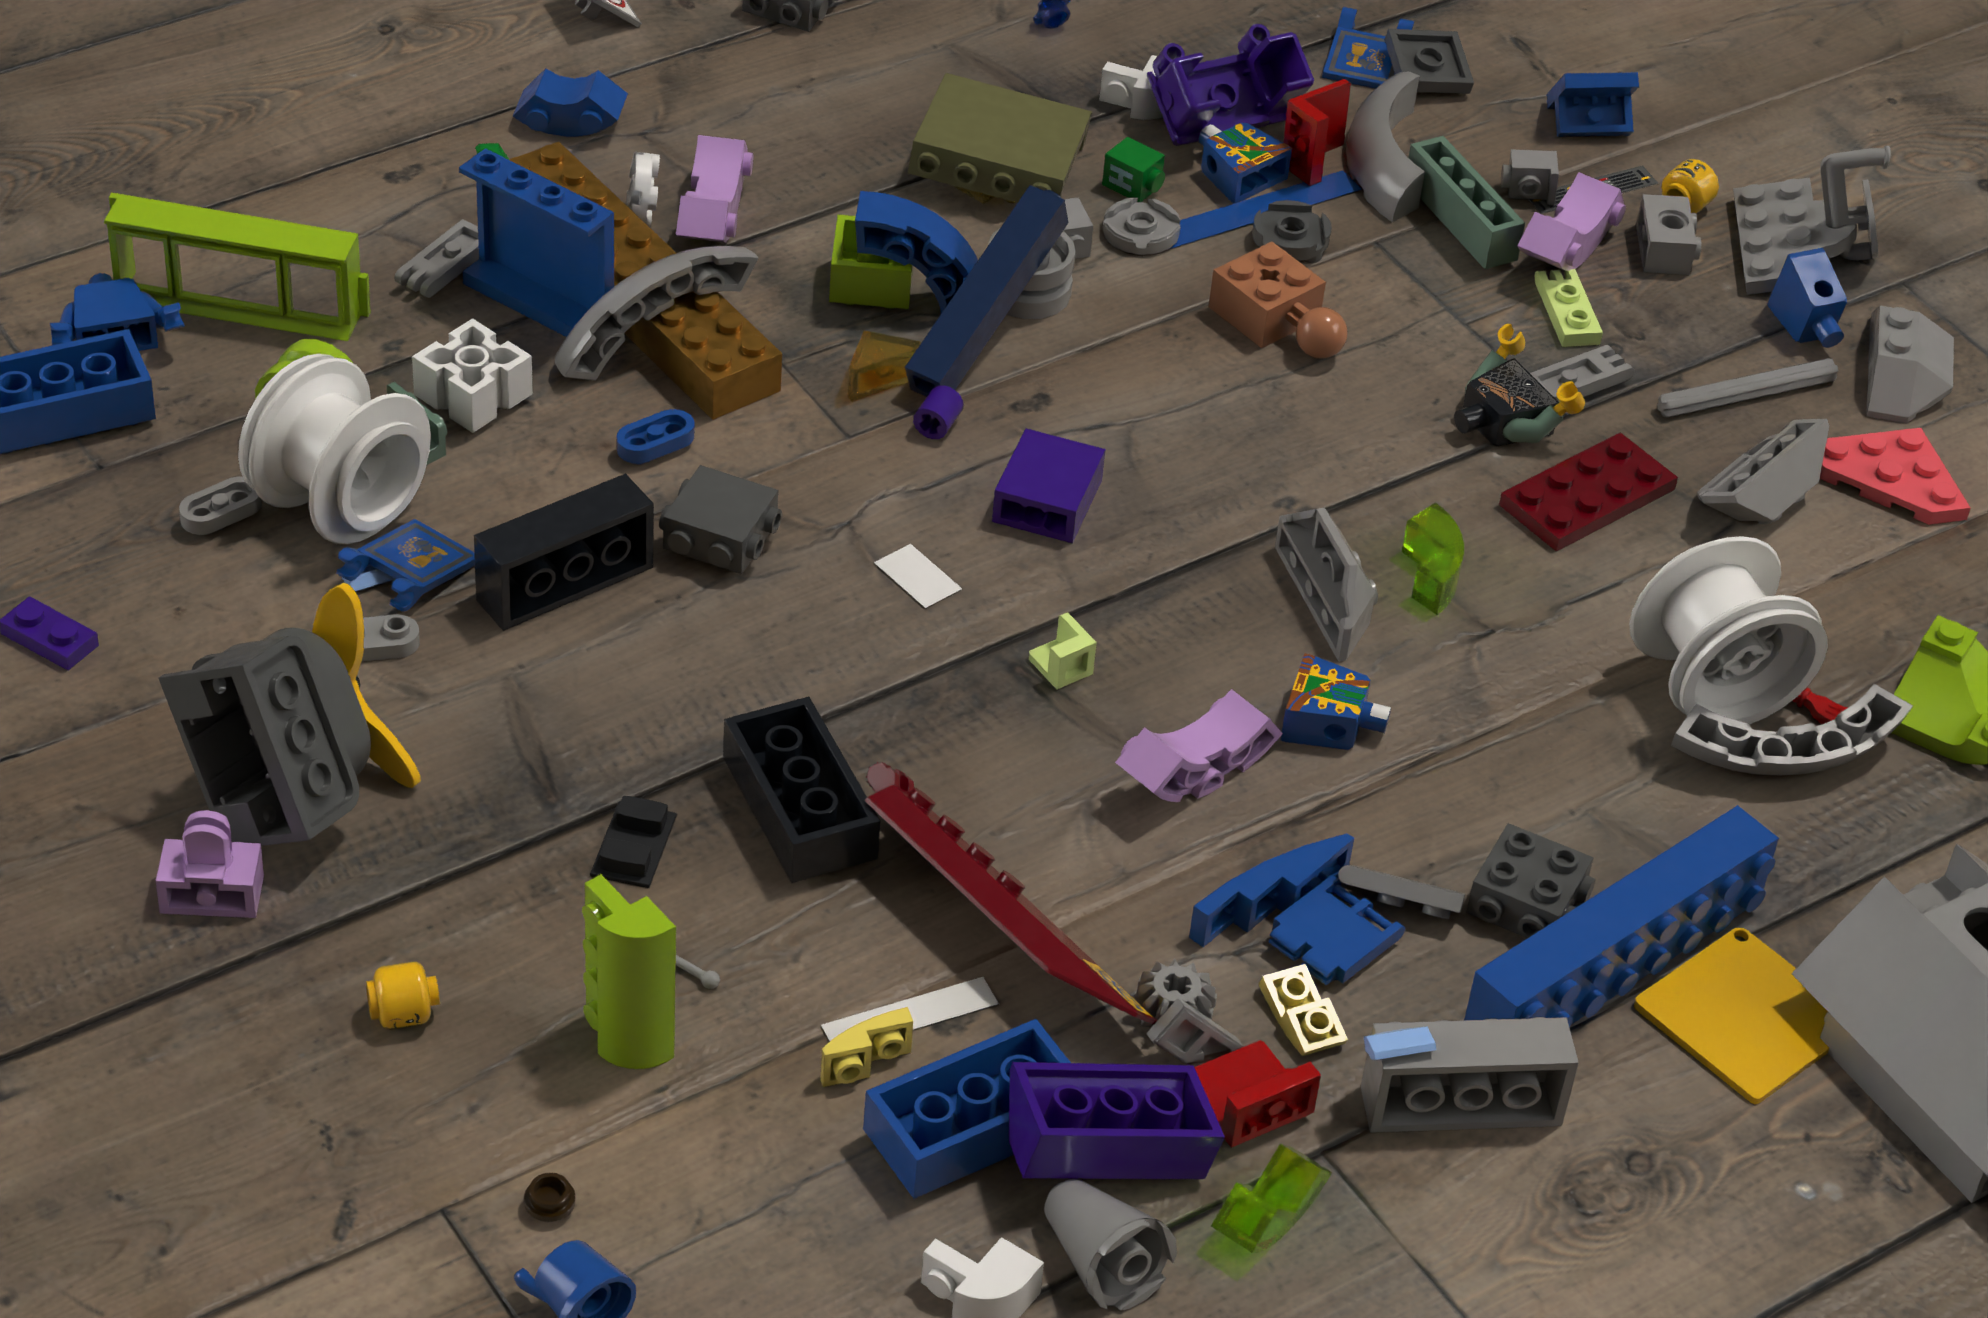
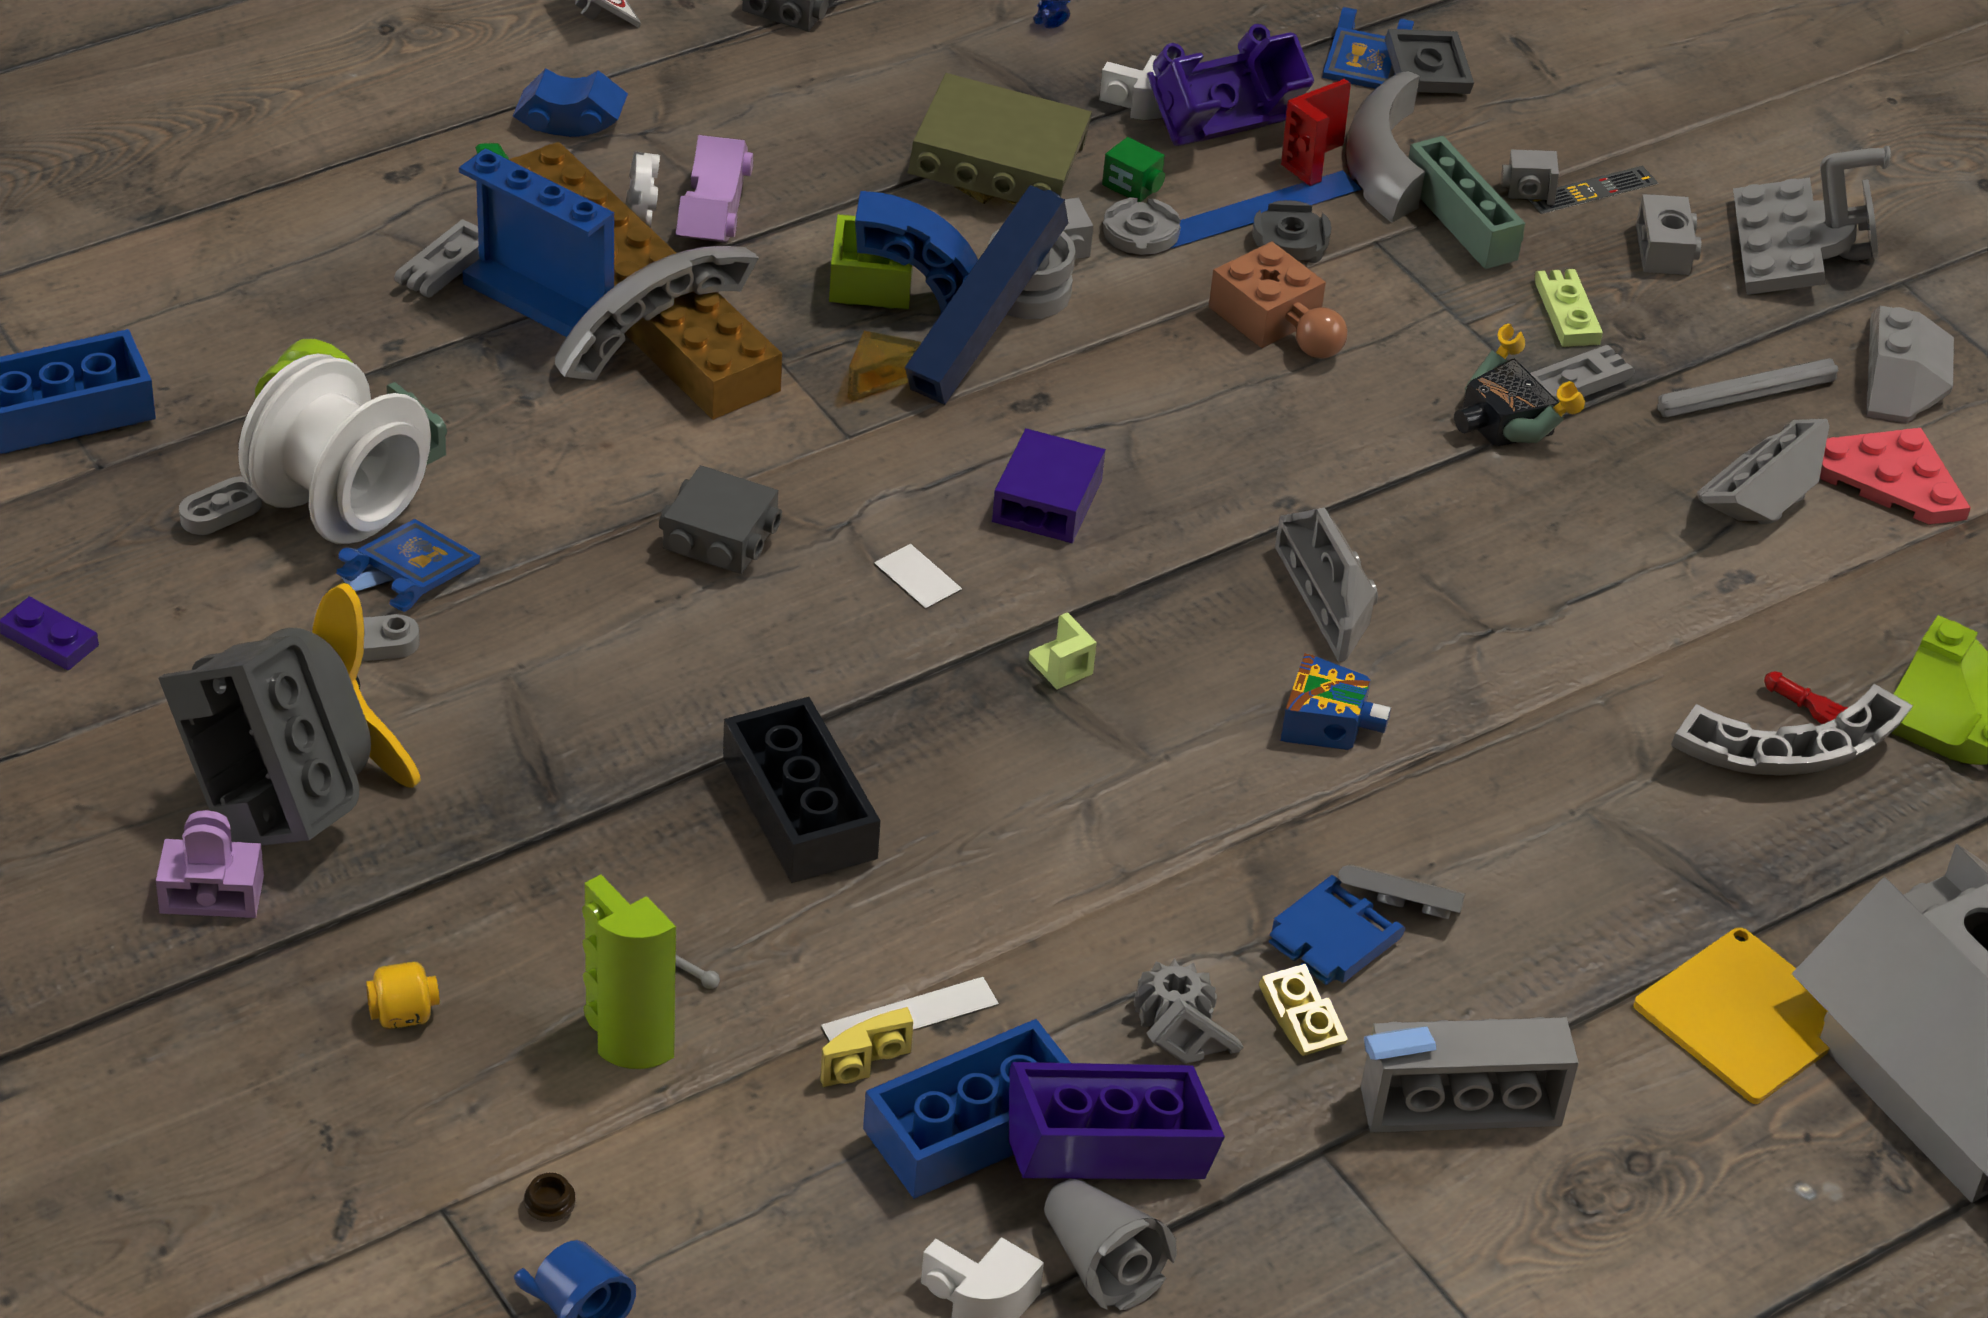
blue torso [50,273,185,351] -> none
lime piece [104,192,371,341] -> none
white brick [412,318,533,433] -> none
black brick [474,473,654,631] -> none
black piece [590,796,677,888] -> none
blue plate [616,409,695,464] -> none
dark red hinge [865,762,1157,1025] -> none
dark purple gear [913,385,964,439] -> none
lavender brick [1115,689,1283,802] -> none
blue slope [1189,833,1354,947] -> none
red bracket [1194,1040,1321,1148] -> none
blue torso [1199,123,1292,204] -> none
clear neon green brick [1211,1144,1332,1253] -> none
clear neon green brick [1402,502,1464,615] -> none
blue brick [1464,805,1779,1028] -> none
dark grey brick [1466,823,1596,938] -> none
dark red plate [1499,432,1678,552] -> none
lavender brick [1517,172,1626,271] -> none
blue bracket [1546,72,1639,137] -> none
white wheel [1629,536,1828,724] -> none
yellow head [1661,159,1719,213] -> none
blue torso [1767,248,1847,348] -> none

